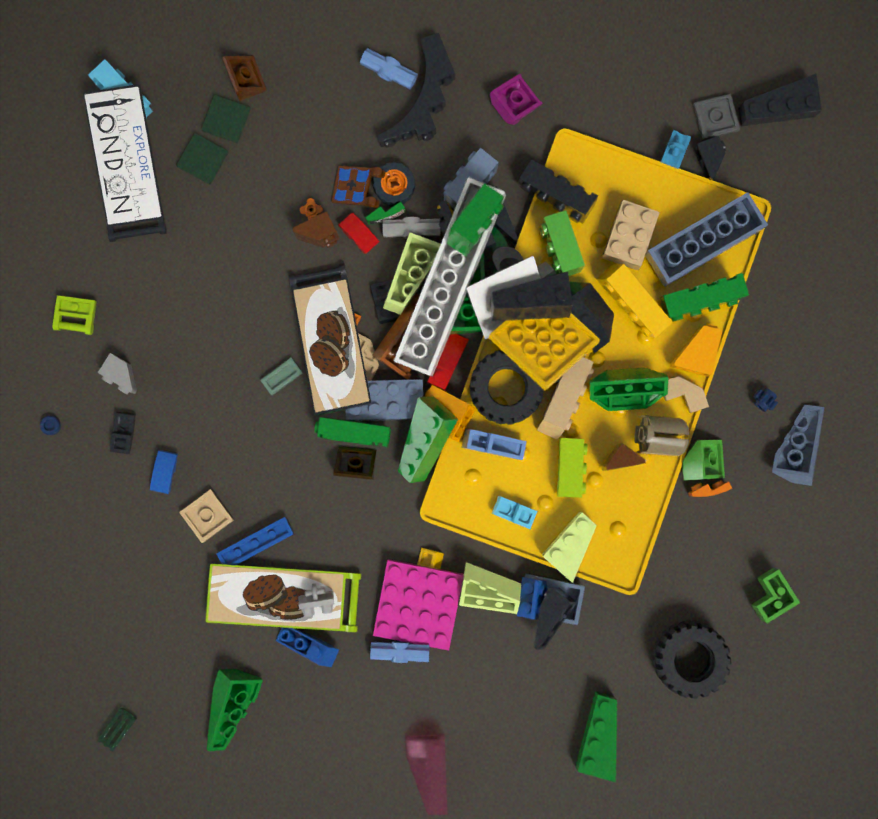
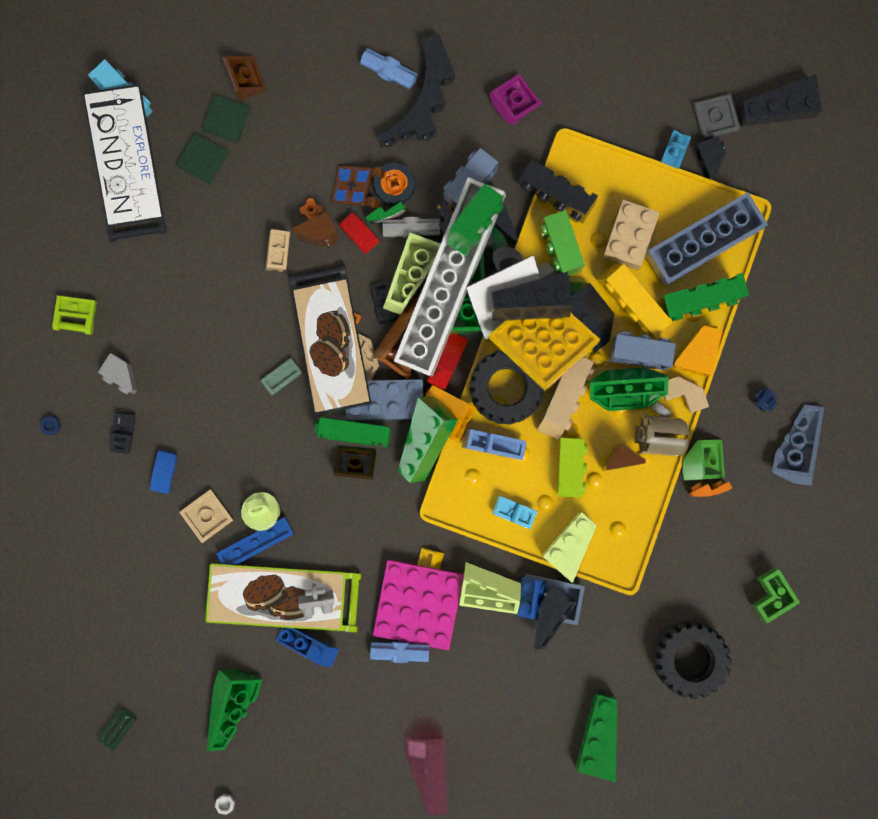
none -> white tile [215,793,235,815]
none -> yellowish green tile [241,492,280,531]
none -> tan hinge [265,229,290,272]
none -> sand blue brick [608,332,676,370]
none -> light grey tile [652,402,672,417]

